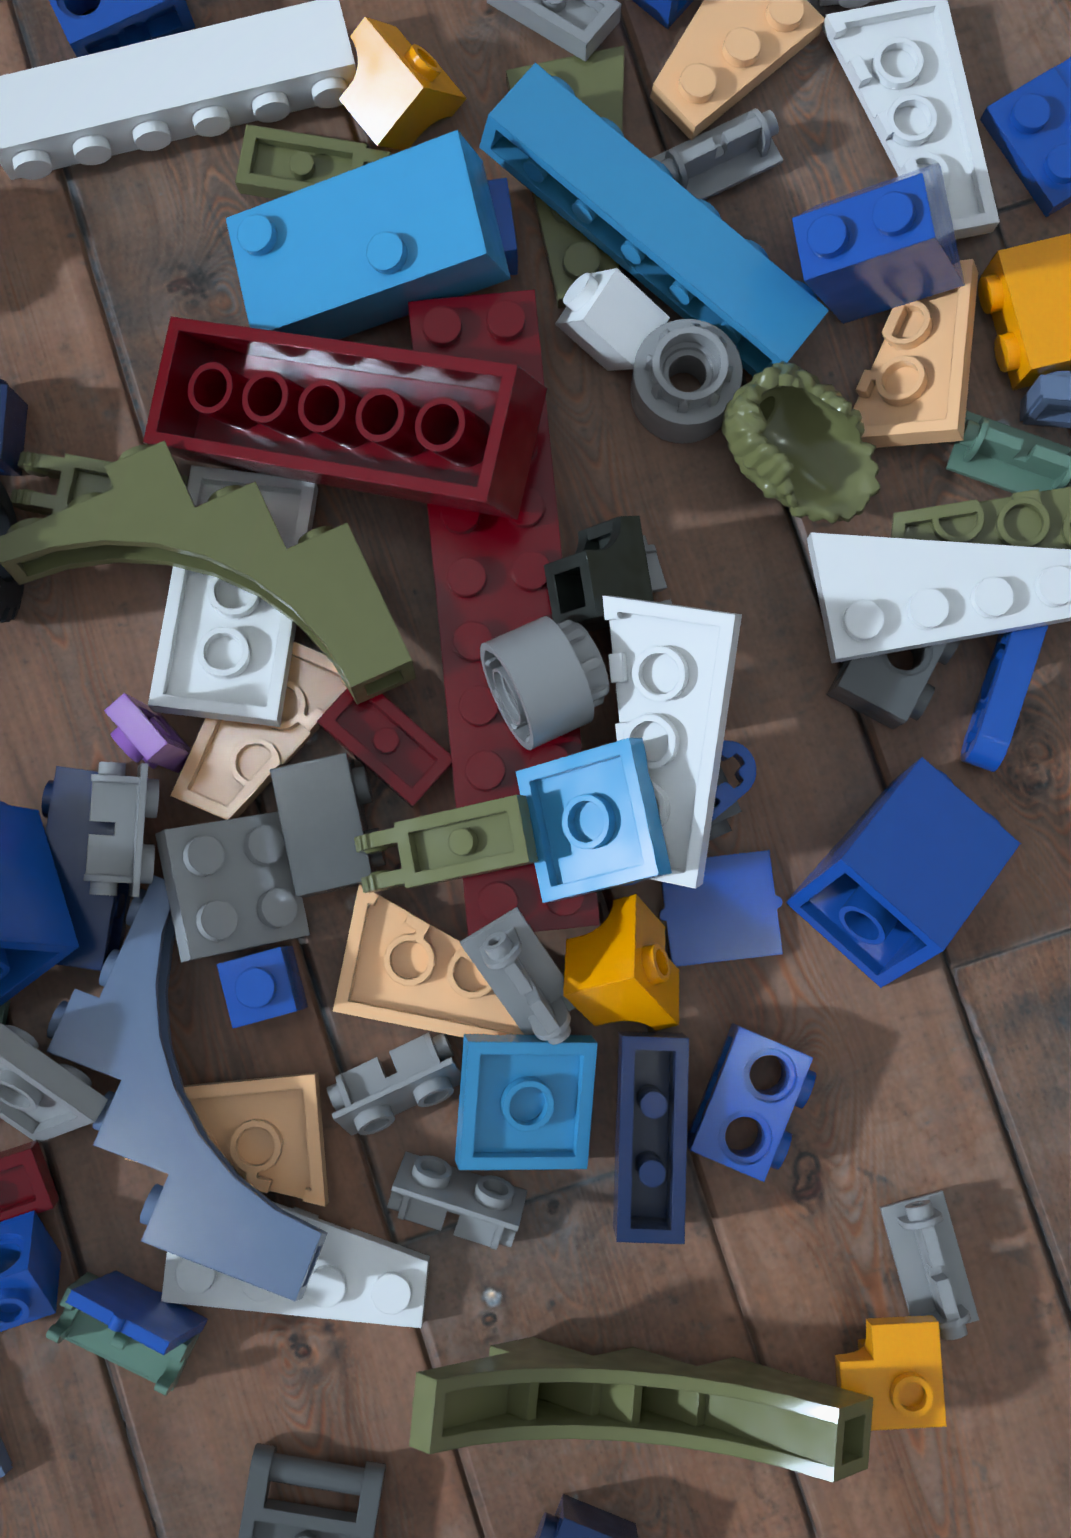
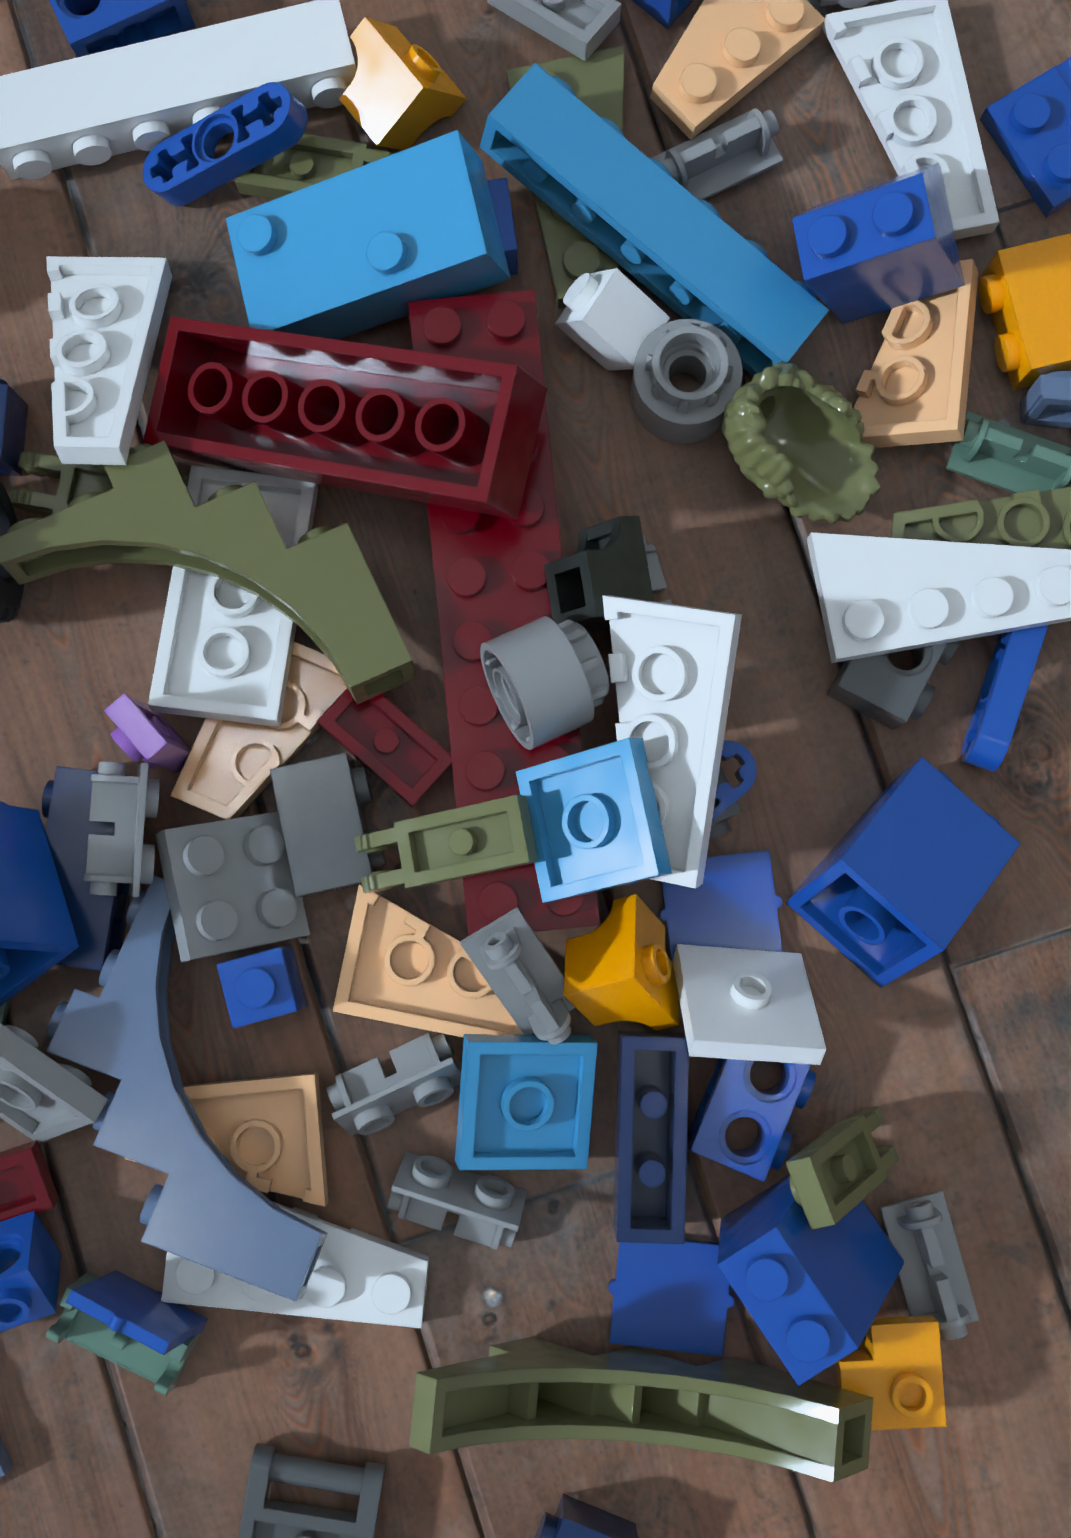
none -> white wing [46,256,172,465]
none -> blue beam [143,82,308,206]
none -> blue piece [608,1239,735,1357]
none -> white plate [672,944,826,1065]
none -> blue slope [717,1174,904,1386]
none -> olive hinge [786,1106,900,1230]

